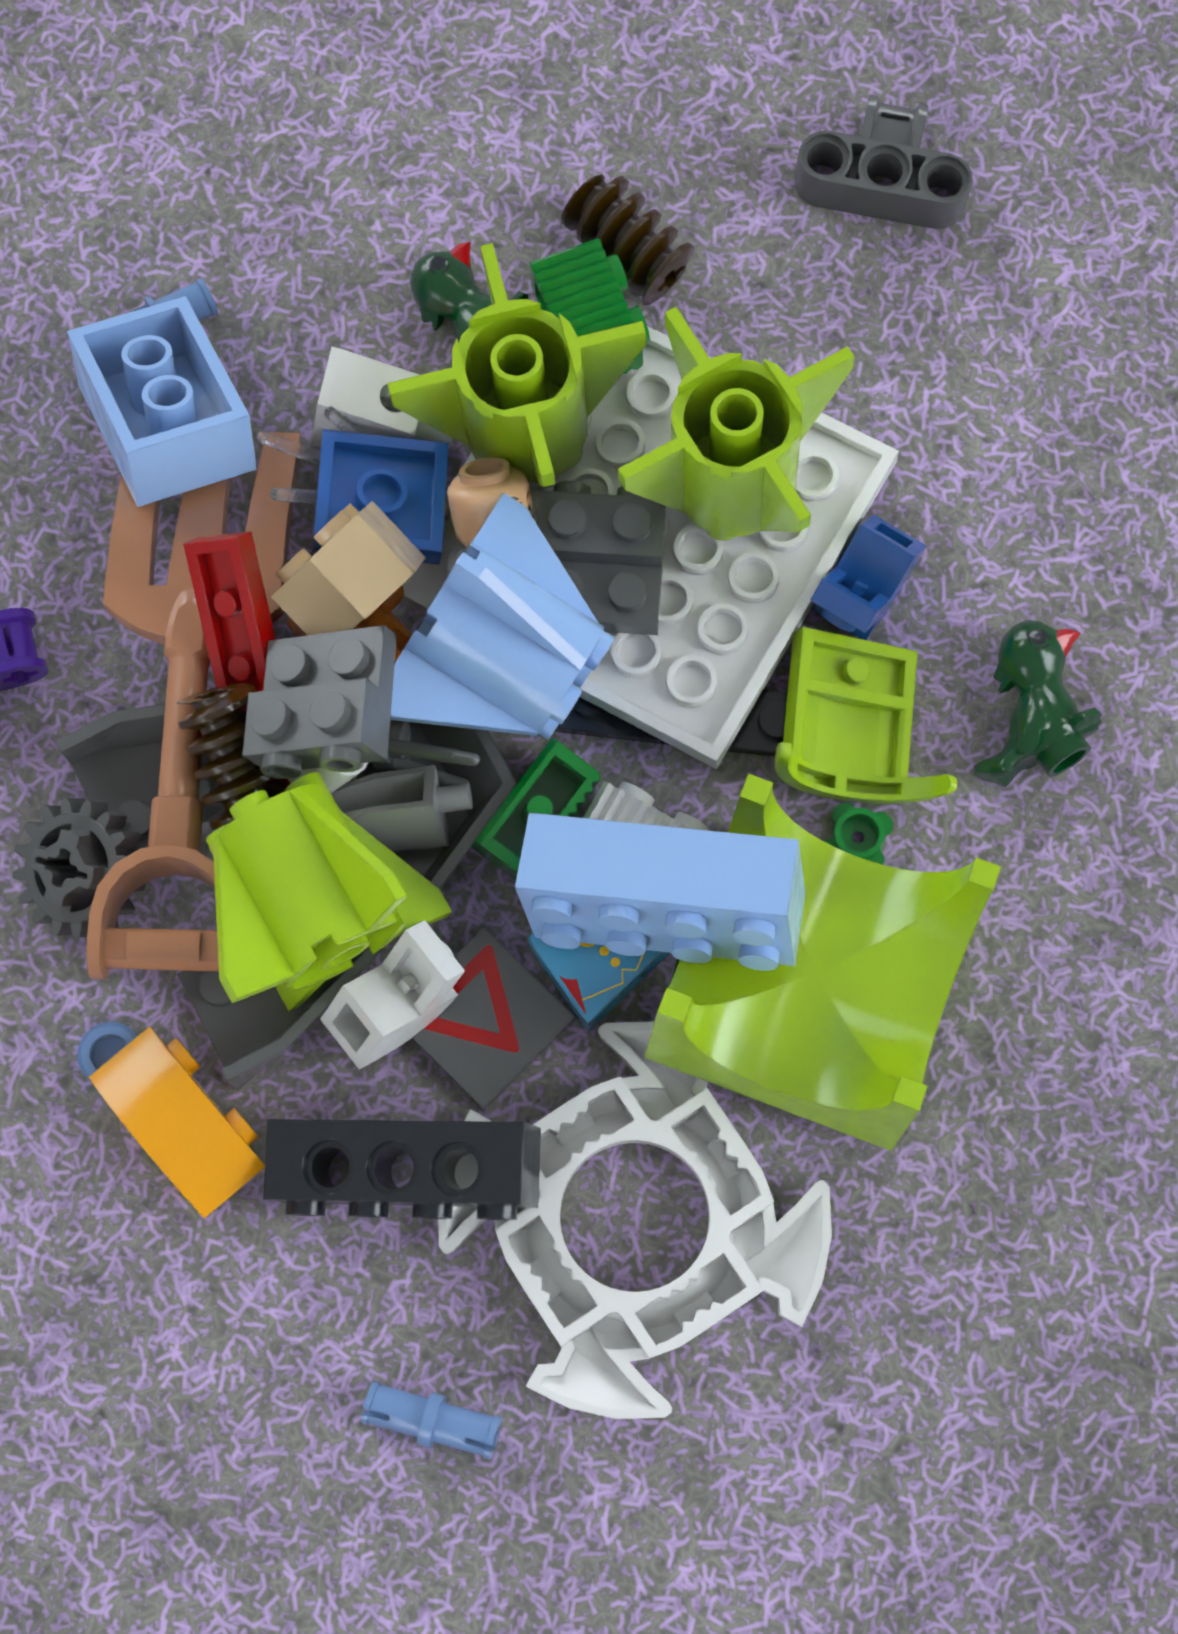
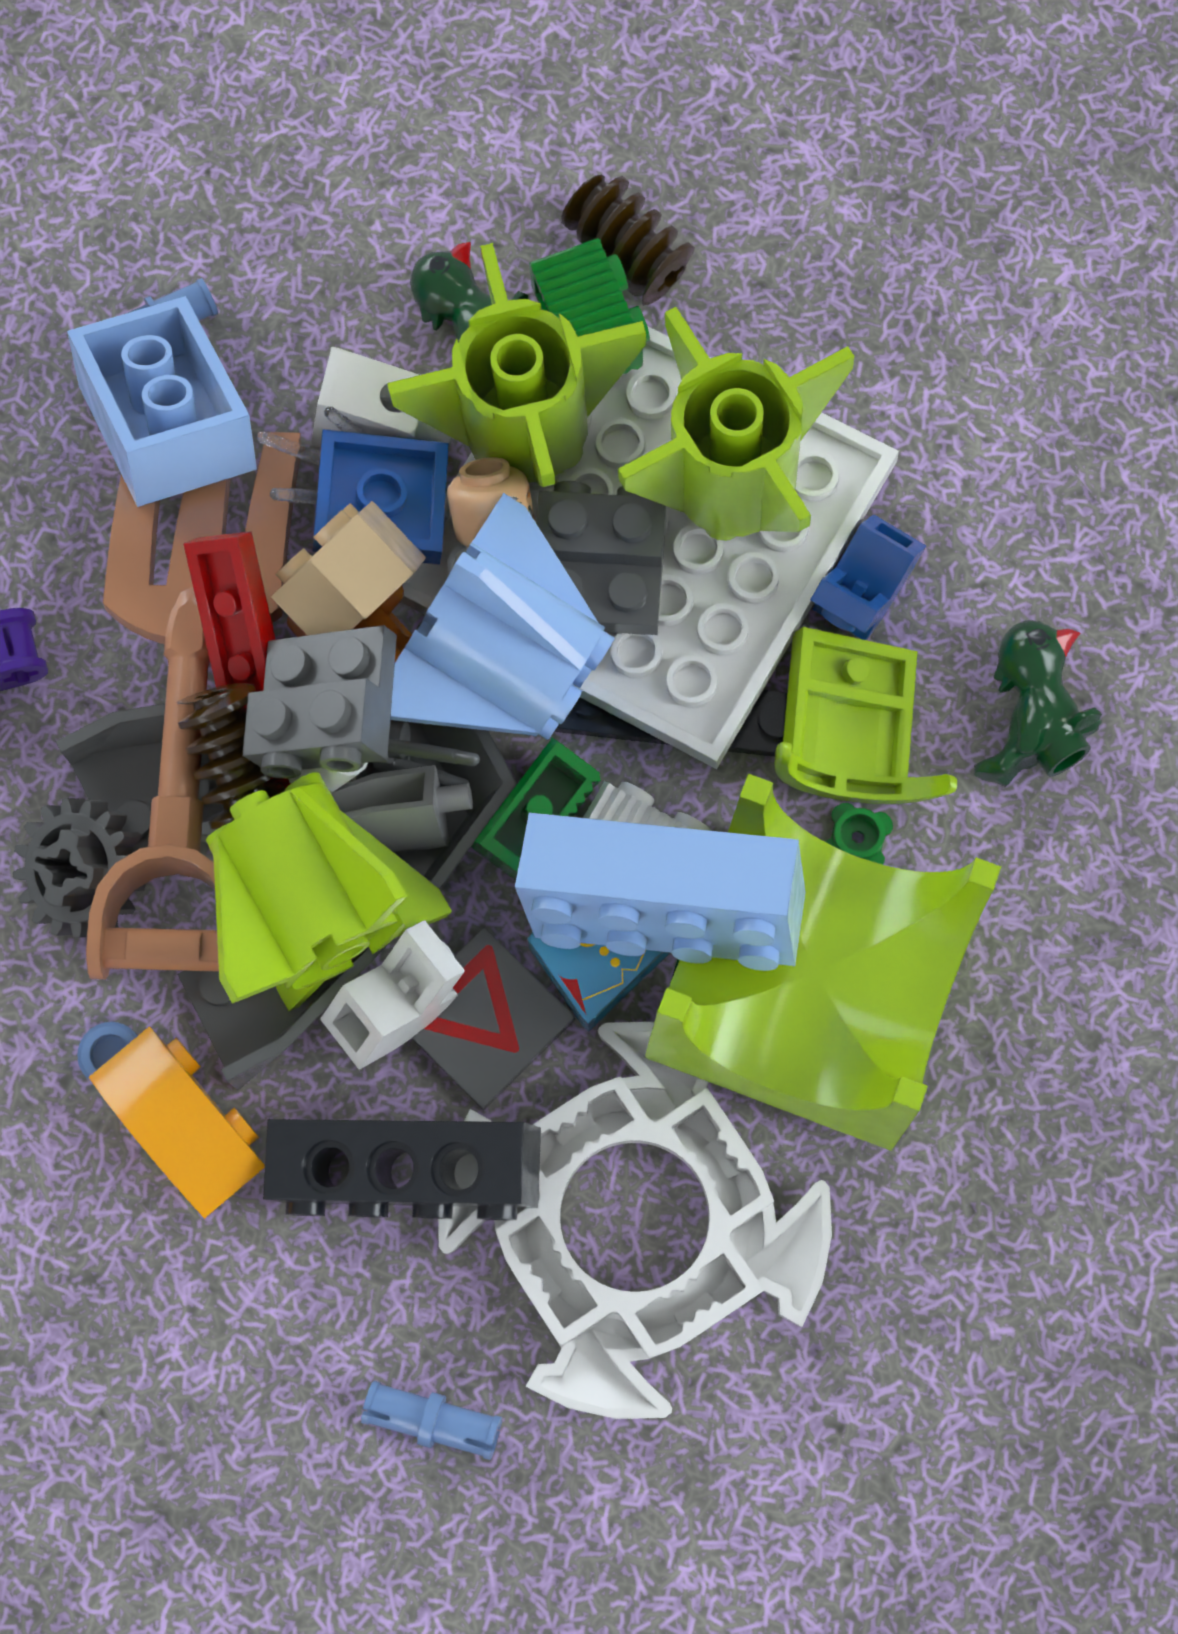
dark grey piece [795,95,973,229] -> none

